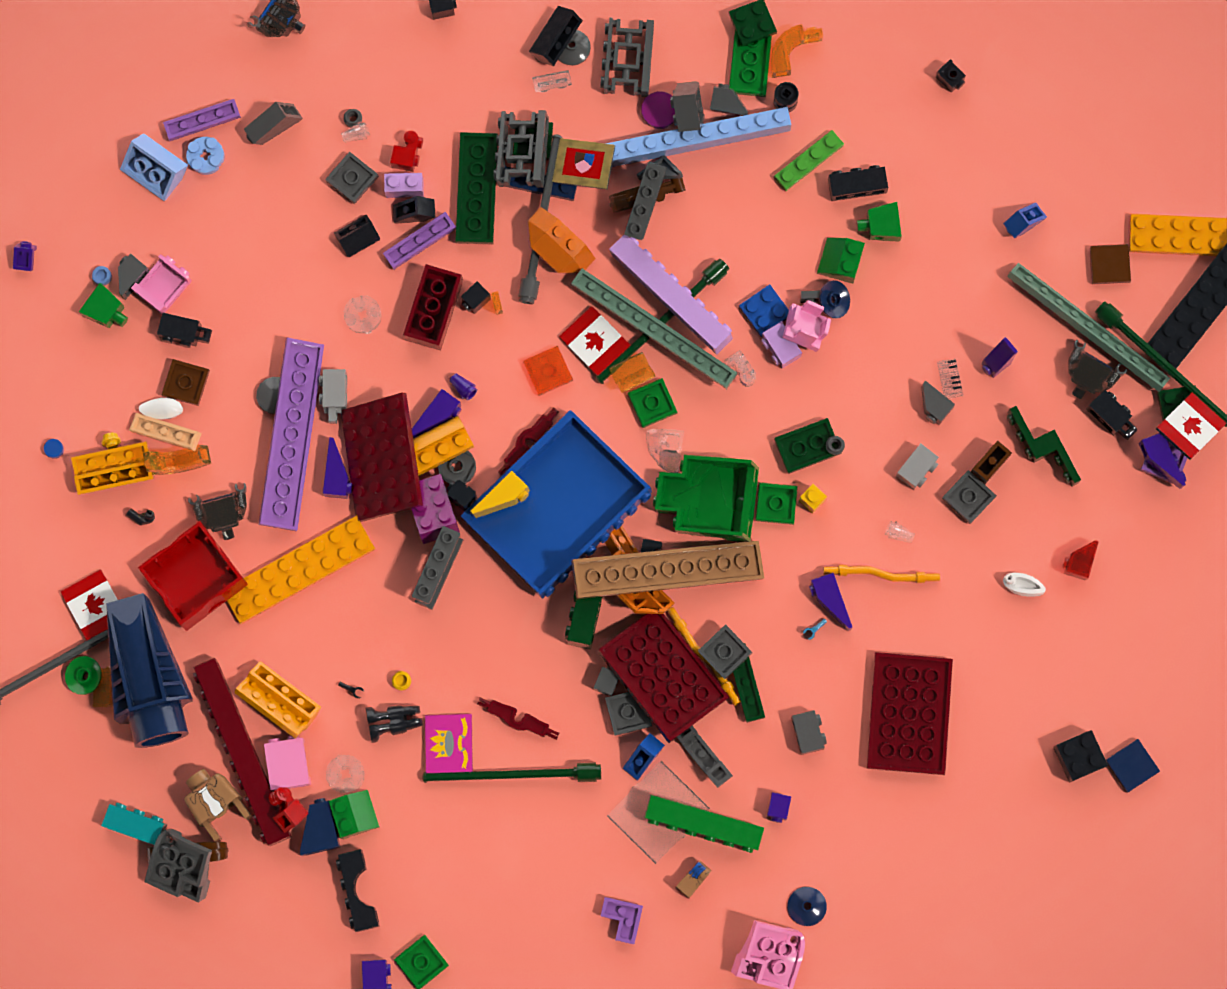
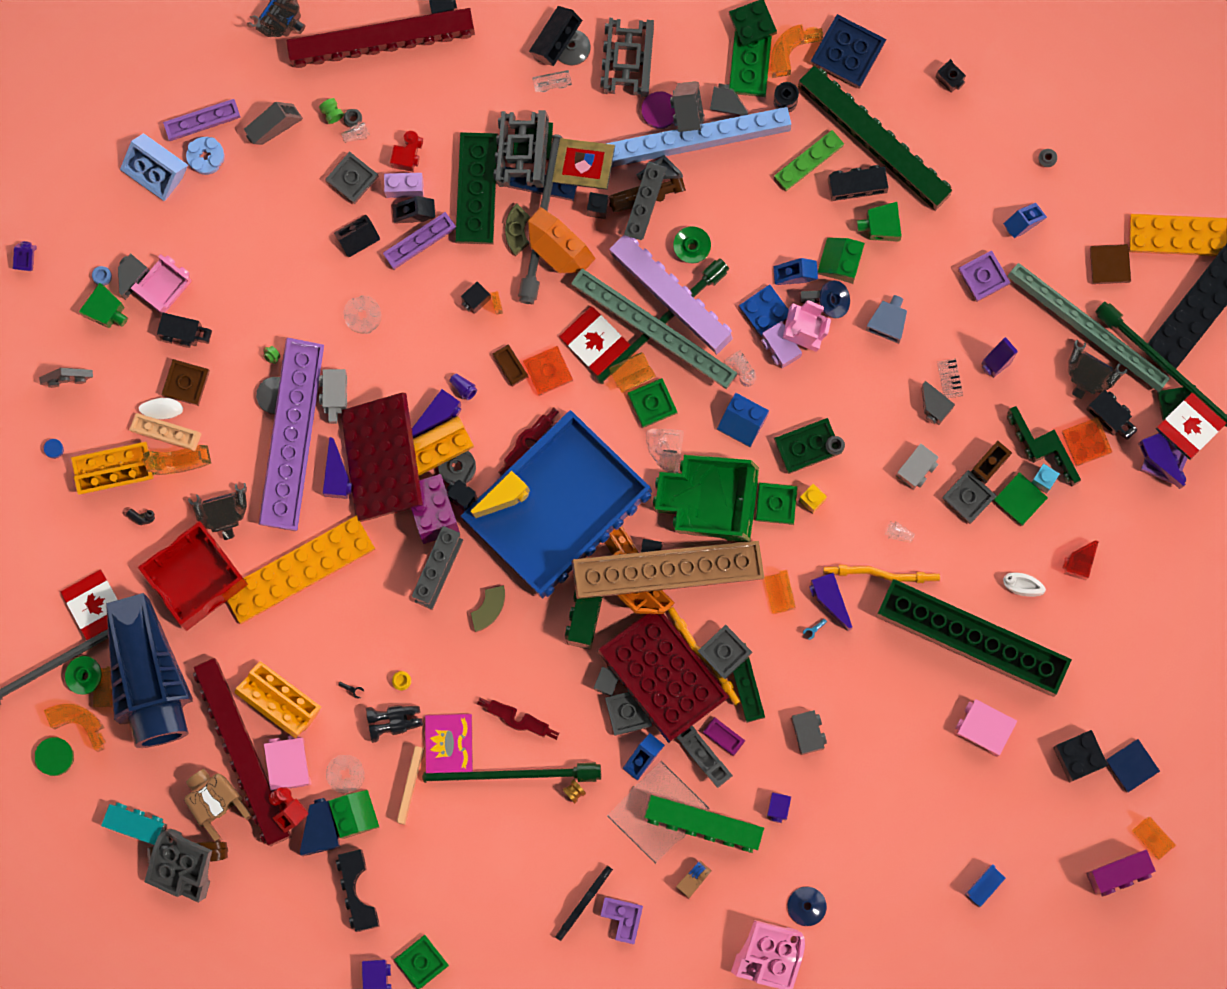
yellow plate [101,432,121,449] -> none
dark red brick [403,264,463,351] -> none
dark red plate [867,652,953,776] -> none
none -> green tile [35,737,74,776]
none -> plate [39,368,93,388]
none -> clear yellow arch [44,704,106,752]
none -> bright green plate [263,346,281,364]
none -> dark red brick [286,8,475,68]
none -> bright green wheel [319,98,344,124]
none -> light nougat tile [397,746,424,825]
none -> olive tile [471,585,505,632]
none -> reddish brown tile [493,344,529,387]
none -> olive tile [505,203,530,256]
none -> black piece [555,865,613,941]
none -> pearl gold wheel [562,779,586,804]
none -> black brick [587,192,609,219]
none -> green dish [673,226,711,264]
none -> magenta tile [703,717,746,756]
none -> blue slope [717,393,769,447]
none -> clear yellow panel [764,570,796,614]
none -> blue slope [773,258,818,285]
none -> dark green brick [798,65,953,211]
none -> dark blue plate [810,14,887,89]
none -> sand blue torso [866,295,907,344]
none -> dark green brick [876,579,1072,697]
none -> bright pink panel [955,699,1017,757]
none -> medium lavender plate [958,250,1011,302]
none -> blue panel [965,864,1006,907]
none -> green tile [993,472,1048,526]
none -> medium azure brick [1031,464,1060,493]
none -> dark grey plate [1038,149,1057,167]
none -> clear orange plate [1062,417,1113,467]
none -> magenta brick [1086,849,1156,897]
none -> clear yellow panel [1132,816,1176,860]

